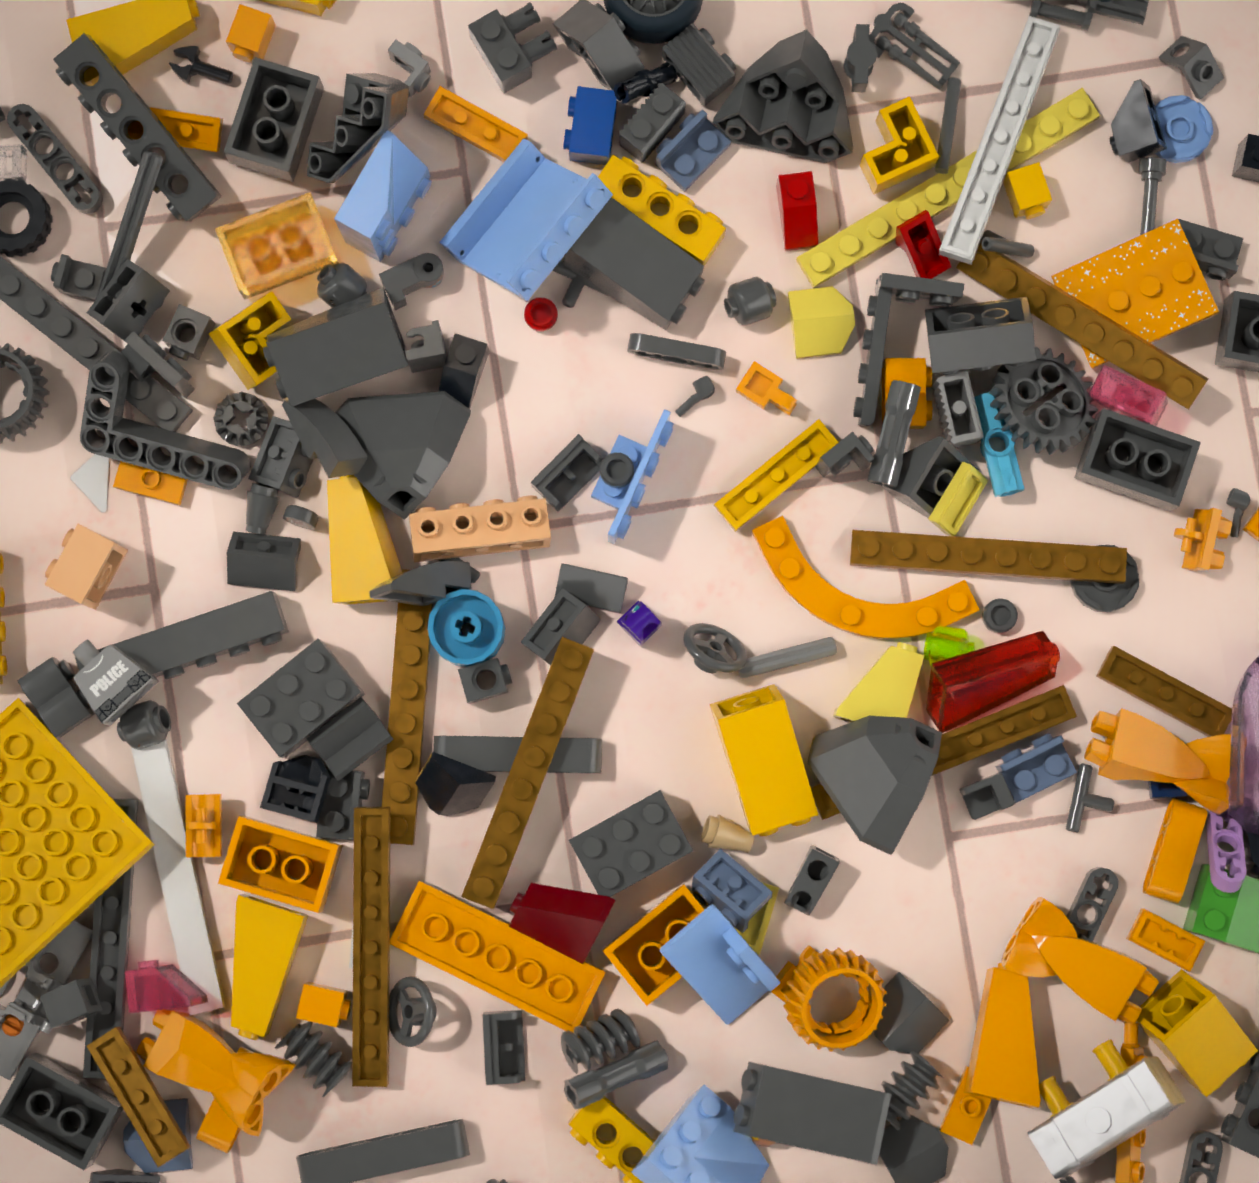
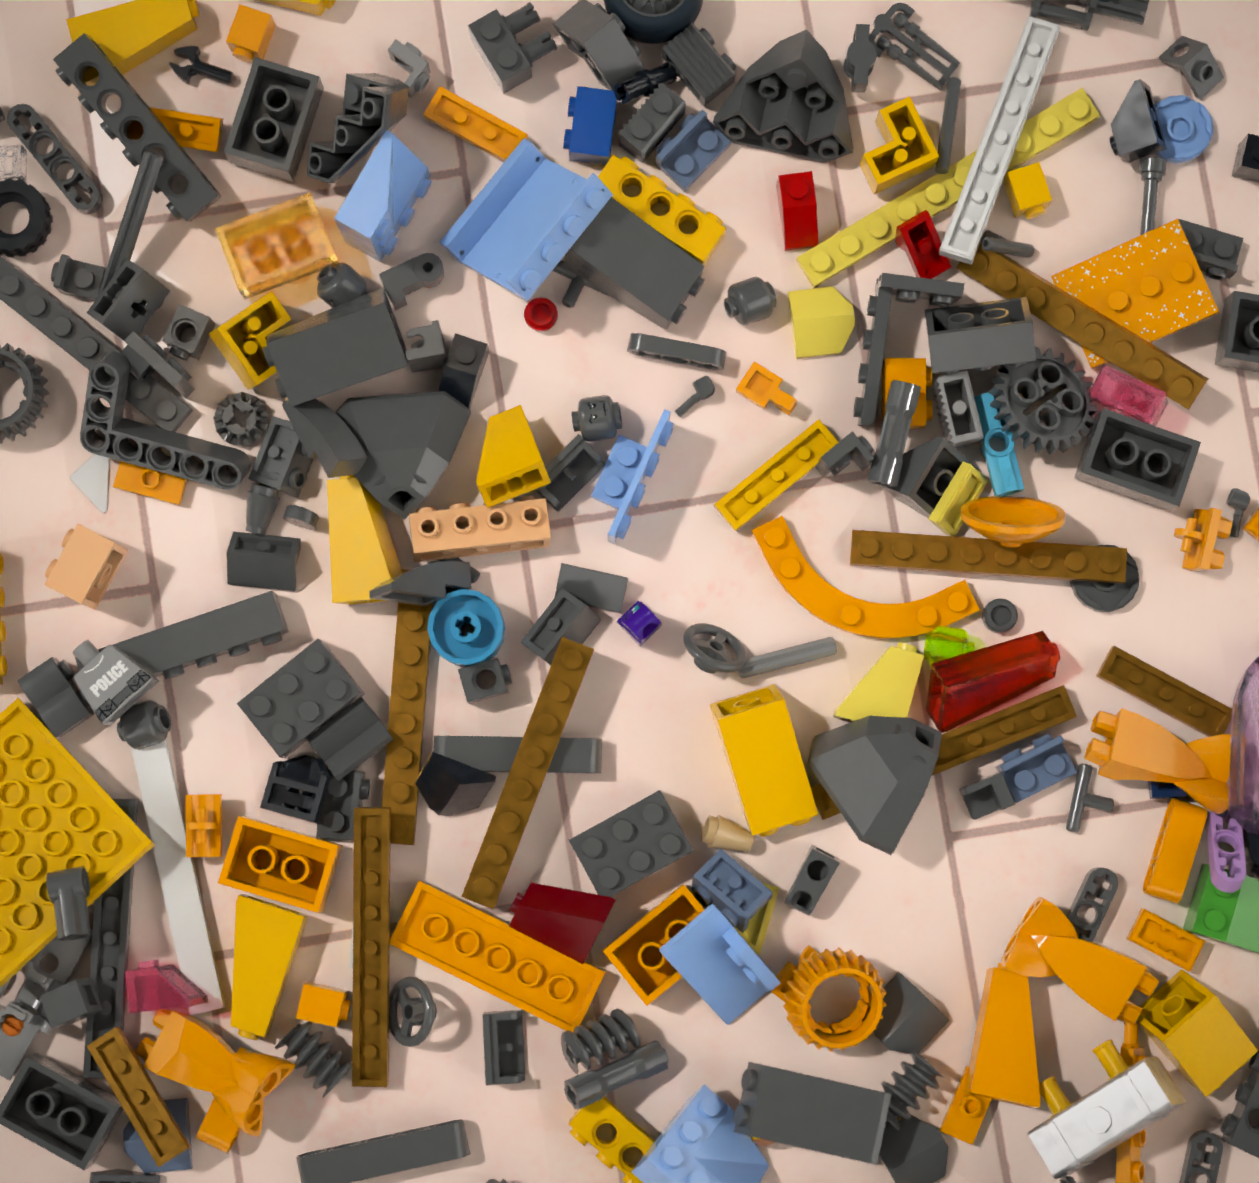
dark grey tile [600,453,634,488] -> none
none -> dark grey piece [46,866,91,941]
none -> yellow slope [476,405,551,508]
none -> dark grey head [571,395,622,442]
none -> light orange dish [960,496,1065,547]

